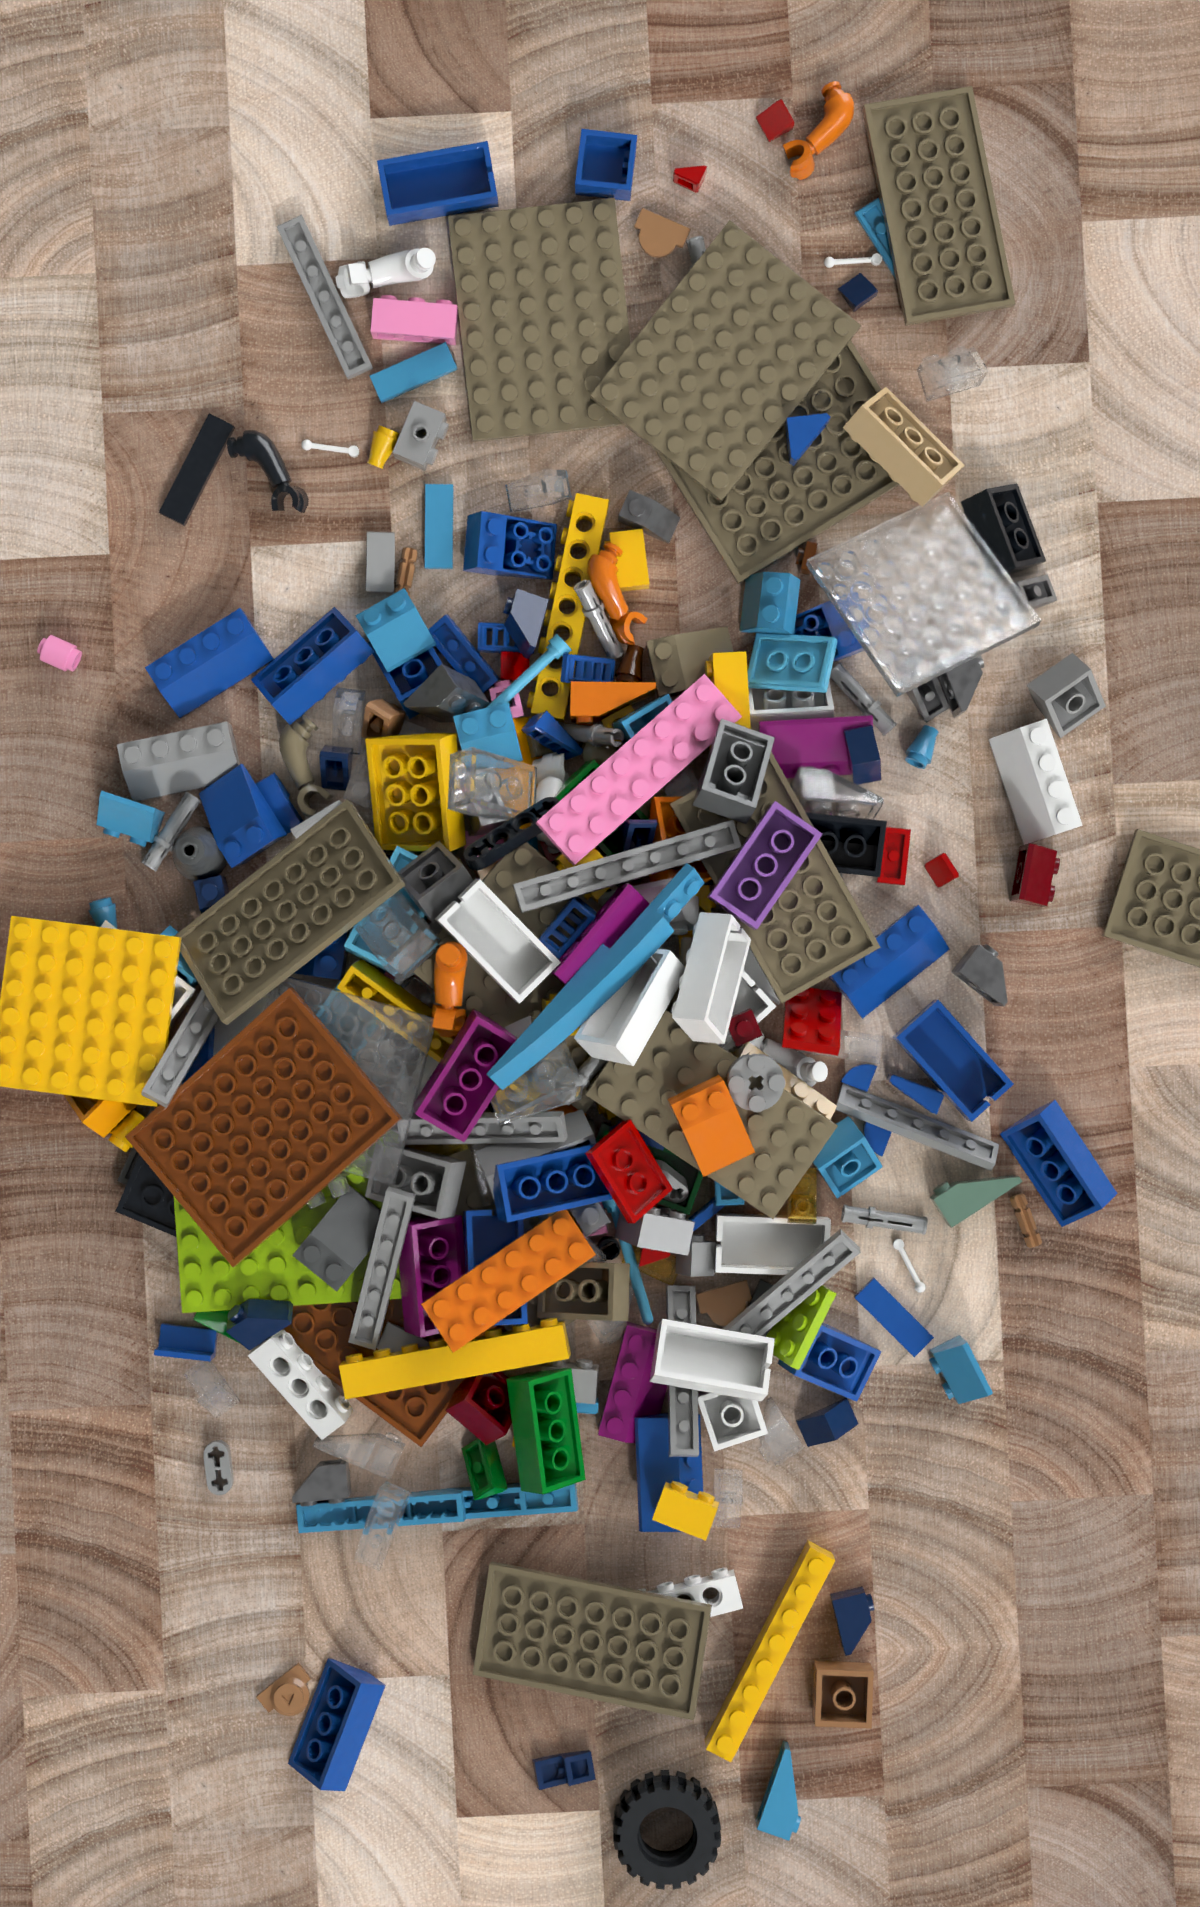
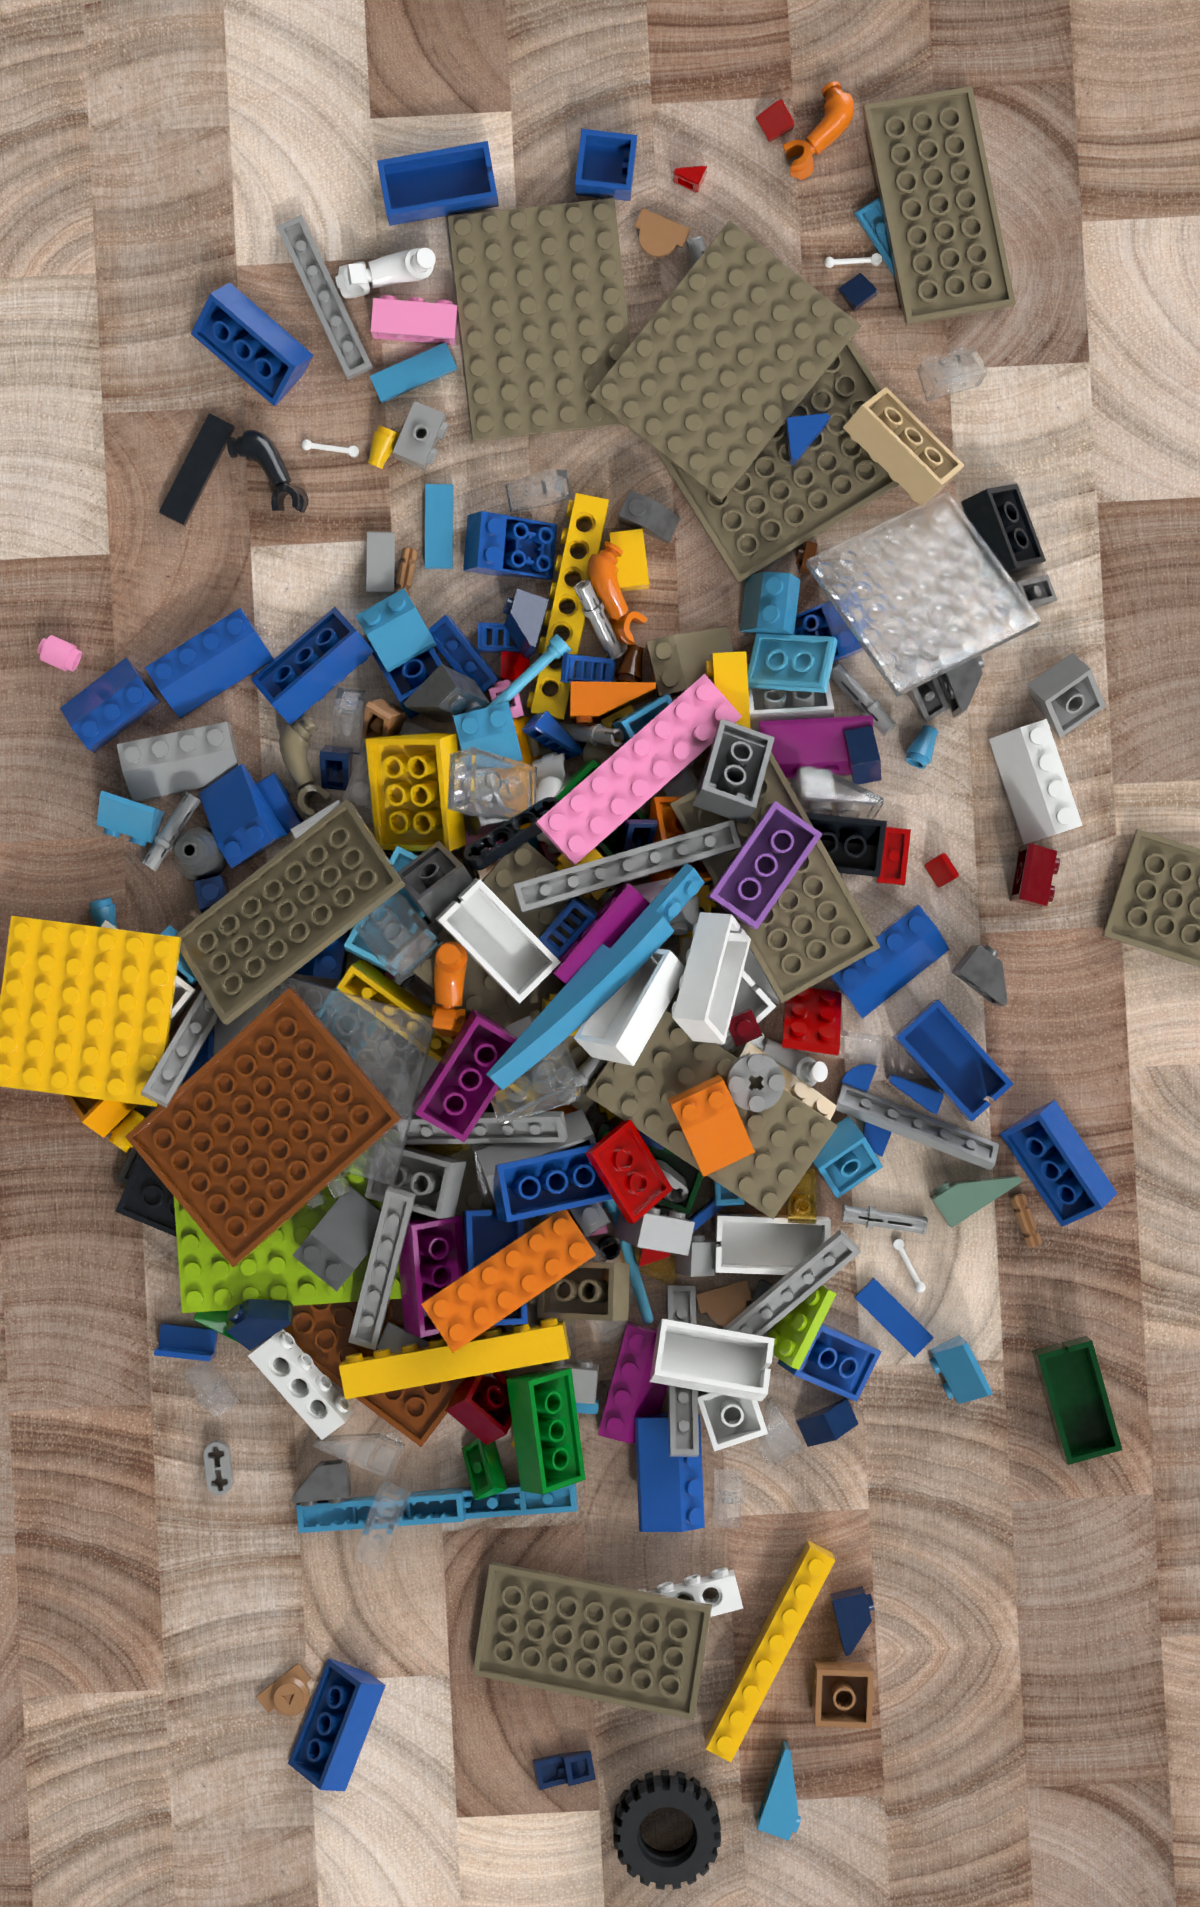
yellow brick [652,1481,719,1541] -> none
none -> blue slope [60,657,161,753]
none -> blue slope [191,282,314,406]
none -> dark green piece [1032,1336,1122,1465]

